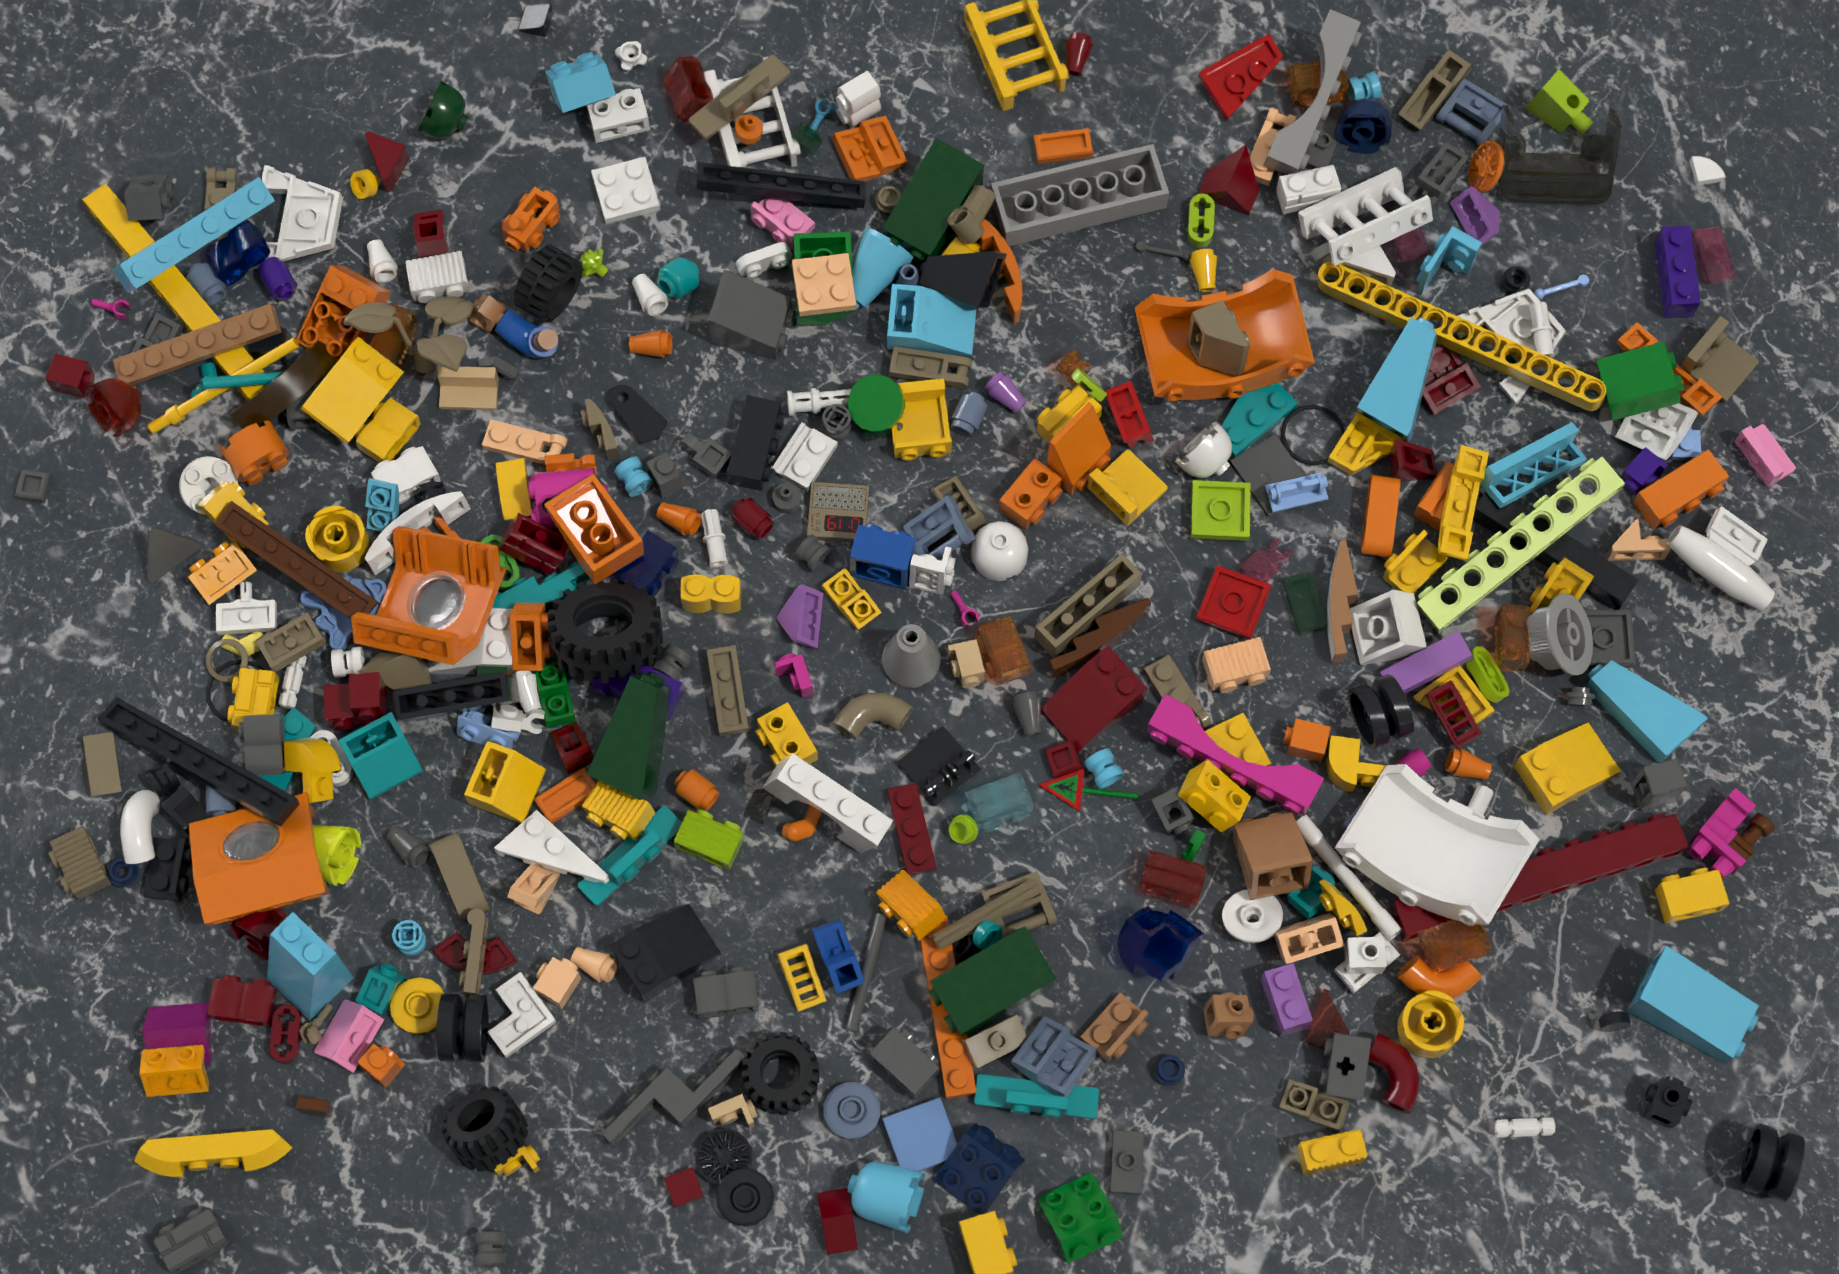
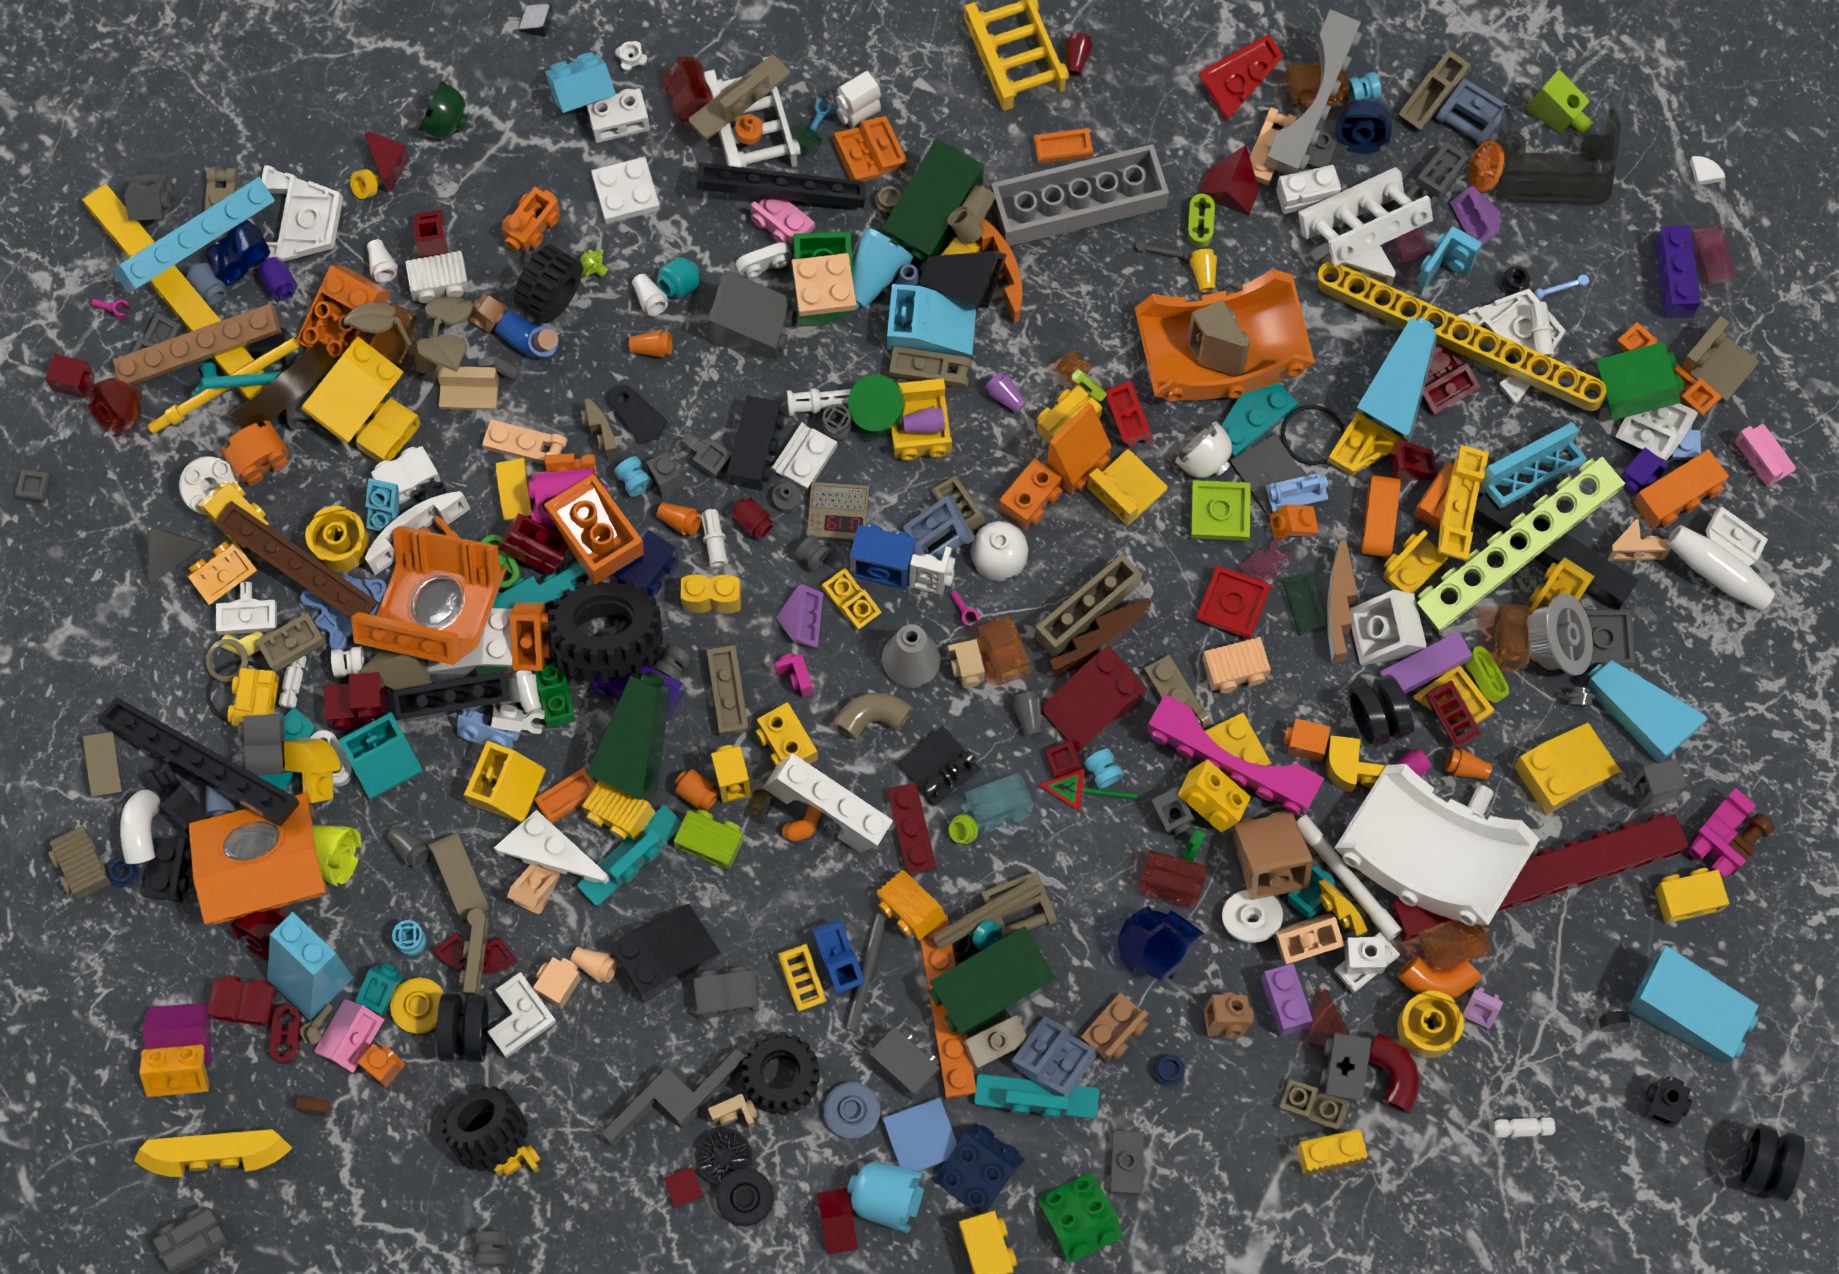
dark red slope [549,721,594,774] -> none
sand blue brick [951,392,988,437] -> none
none -> yellow brick [711,745,752,803]
none -> medium lavender cone [902,406,945,434]
none -> orange bracket [1270,504,1319,541]
none -> lavender tile [1463,987,1503,1029]

